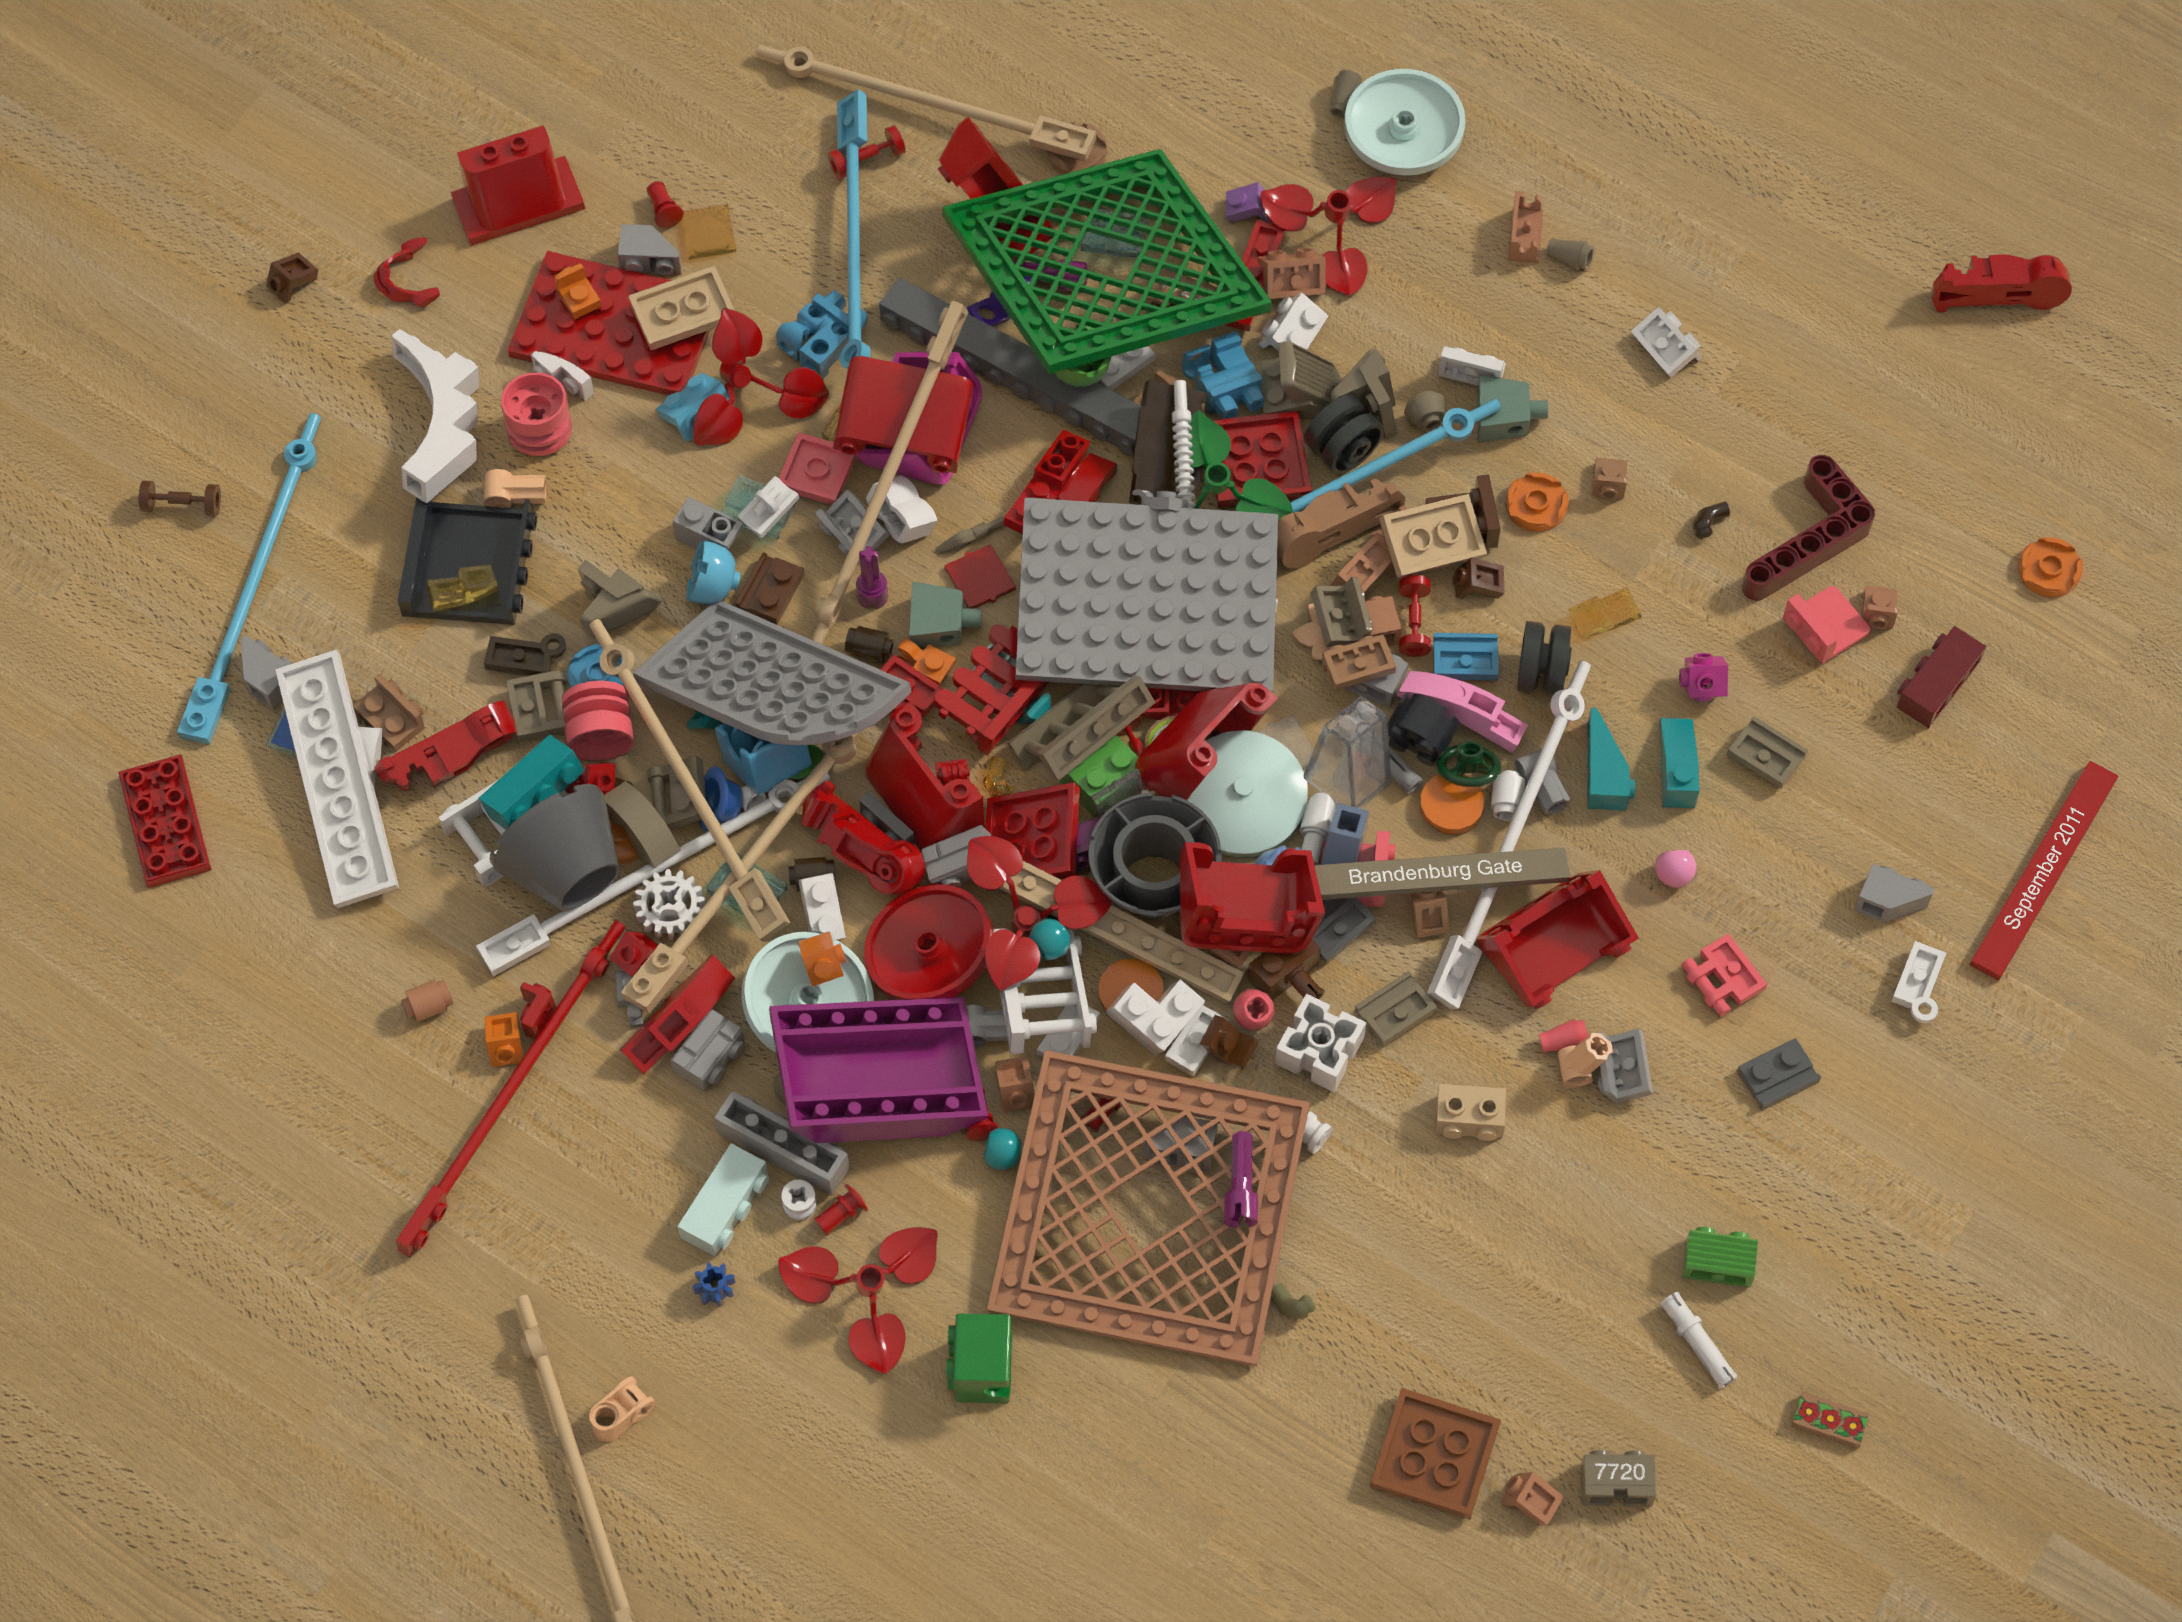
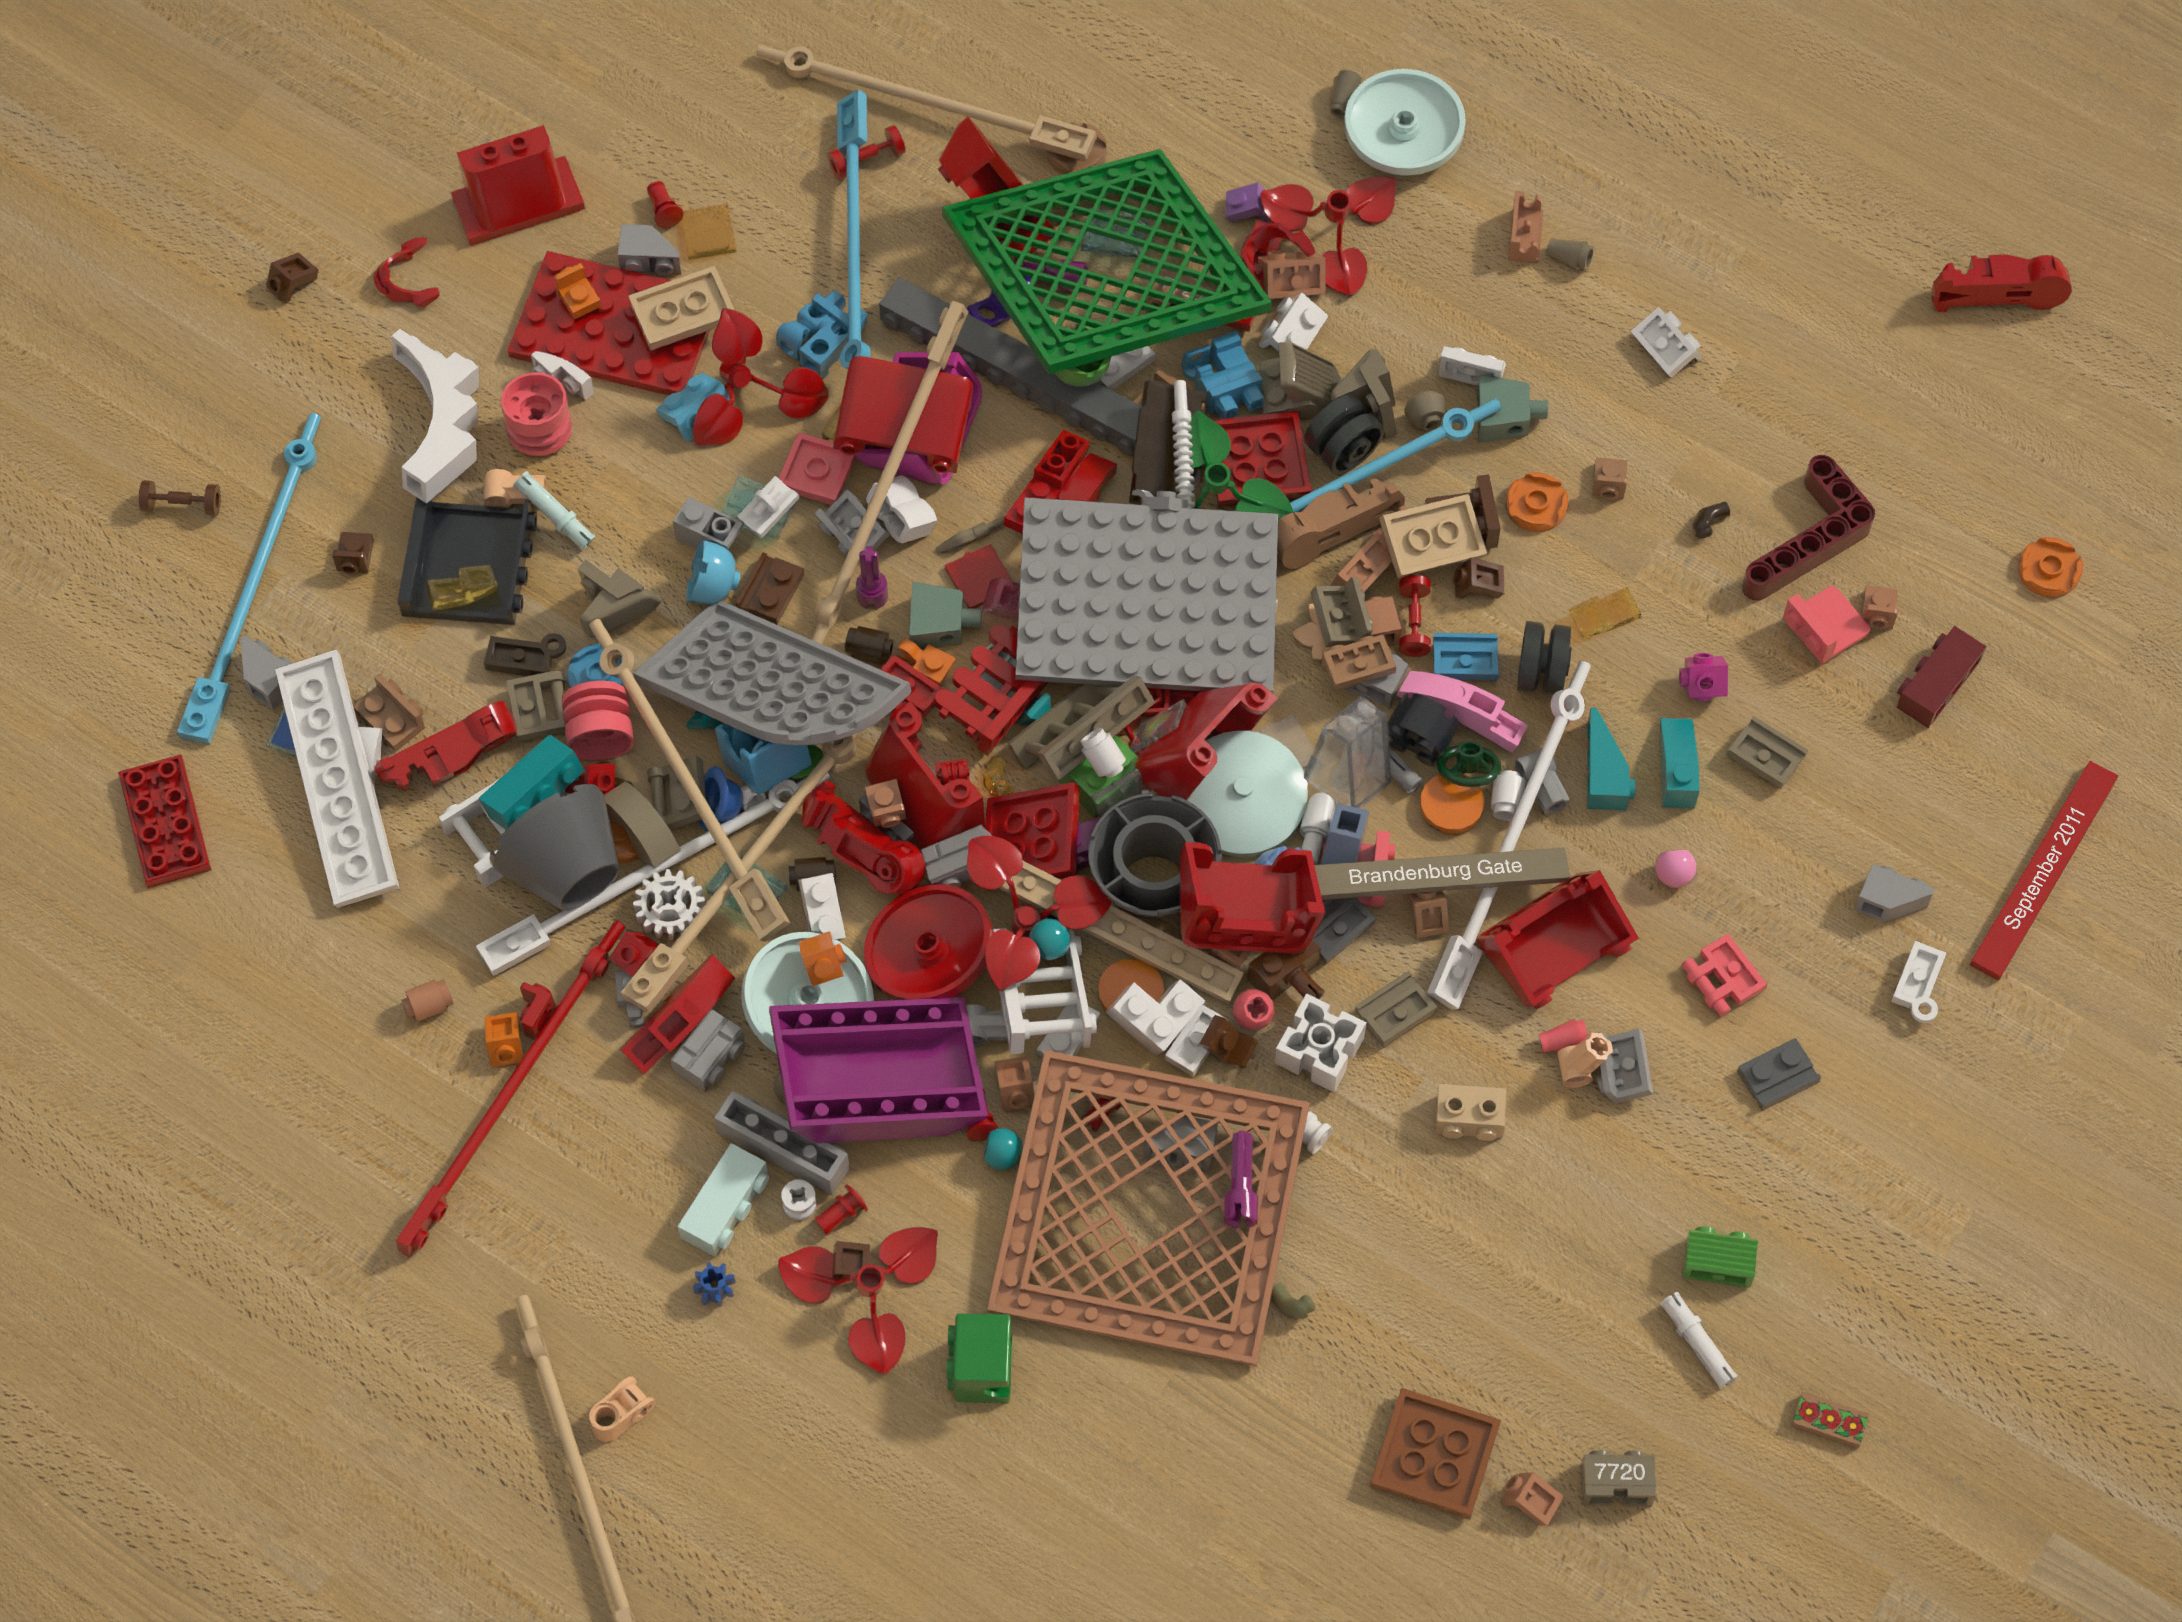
none -> reddish brown bracket [332,532,374,574]
none -> light aqua pin [513,471,596,551]
none -> reddish brown plate [832,1241,870,1279]
none -> nougat bracket [865,779,906,828]
none -> clear pink brick [982,577,1020,620]
none -> white brick [1080,728,1126,778]
none -> clear piece [1131,700,1187,753]
none -> red helmet [1240,222,1315,290]

